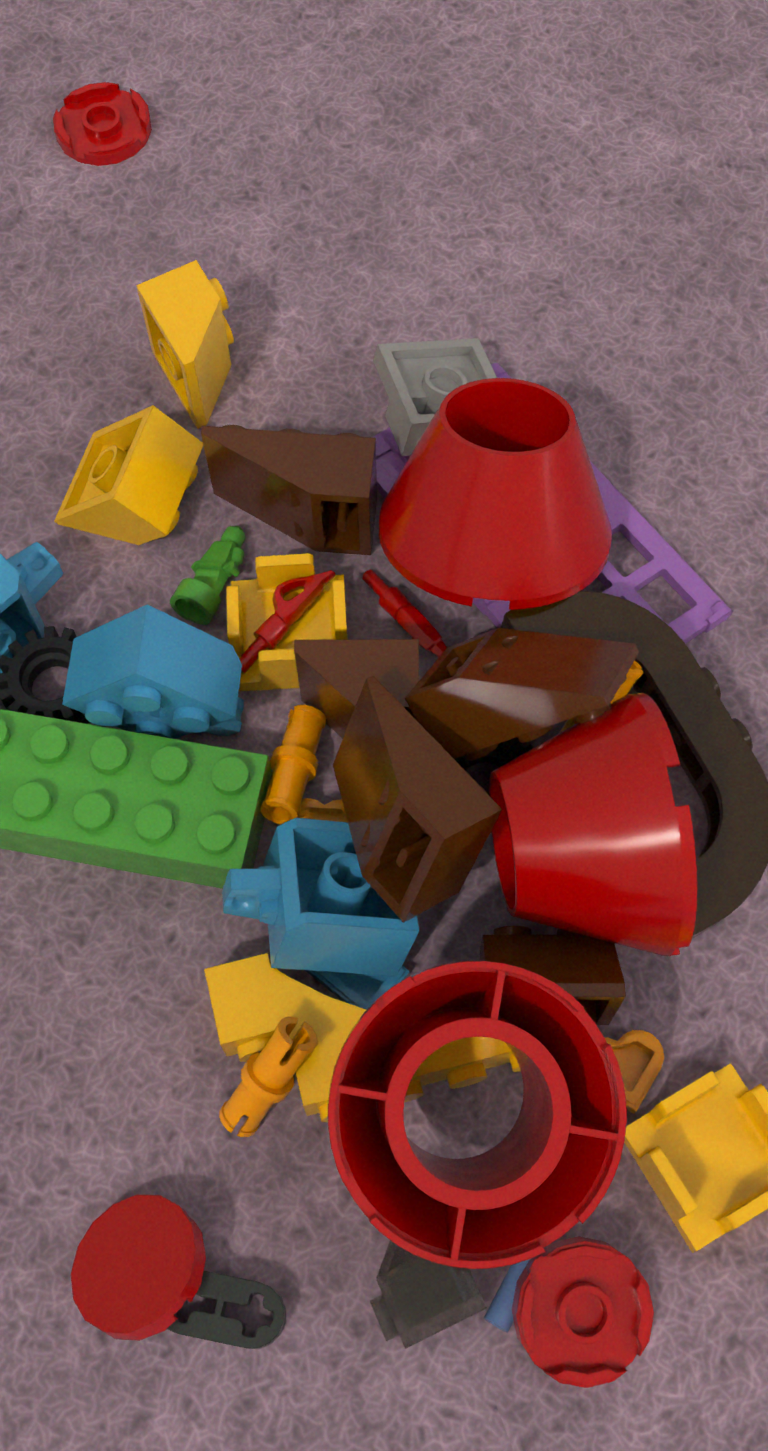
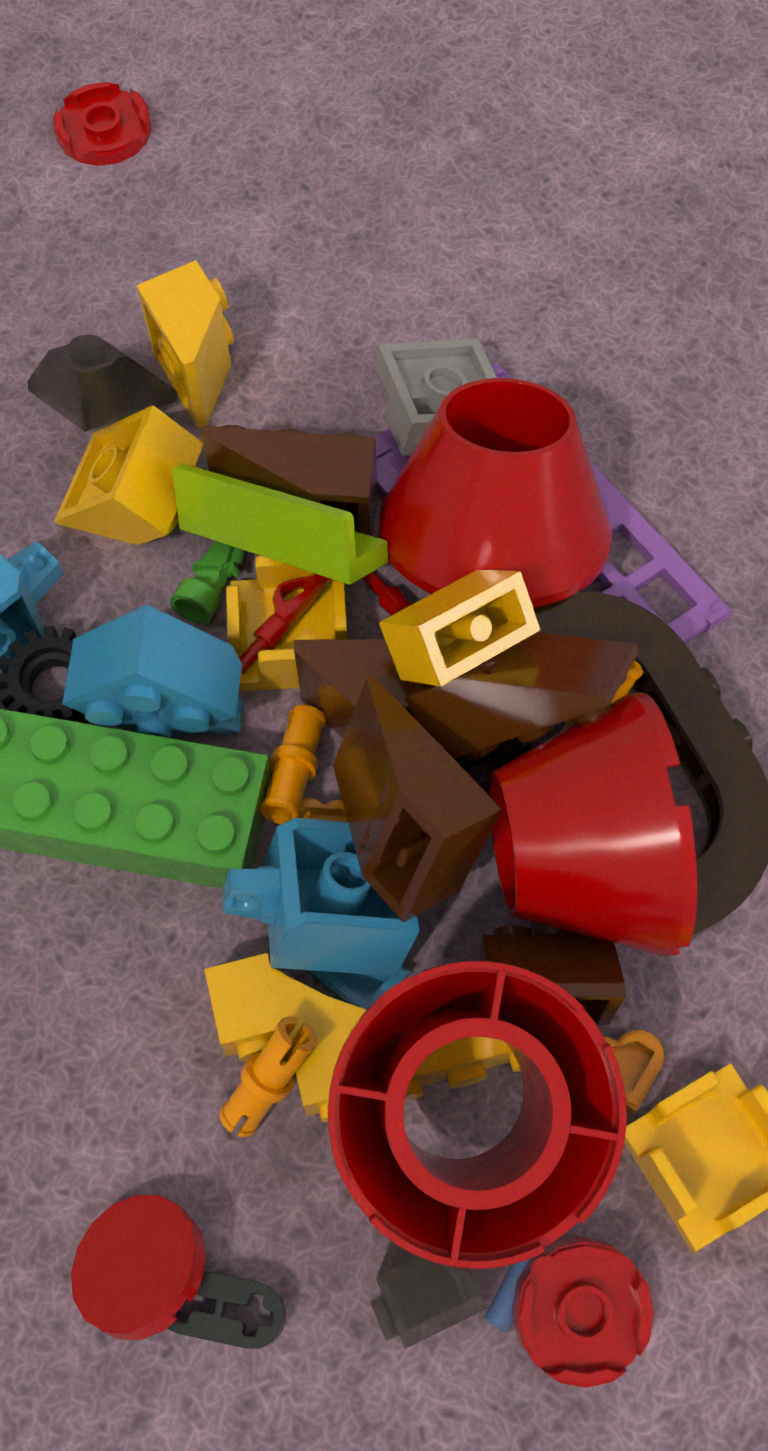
none -> clear smoke slope [27,335,178,432]
none -> lime panel [172,463,388,585]
none -> yellow brick [379,570,541,687]

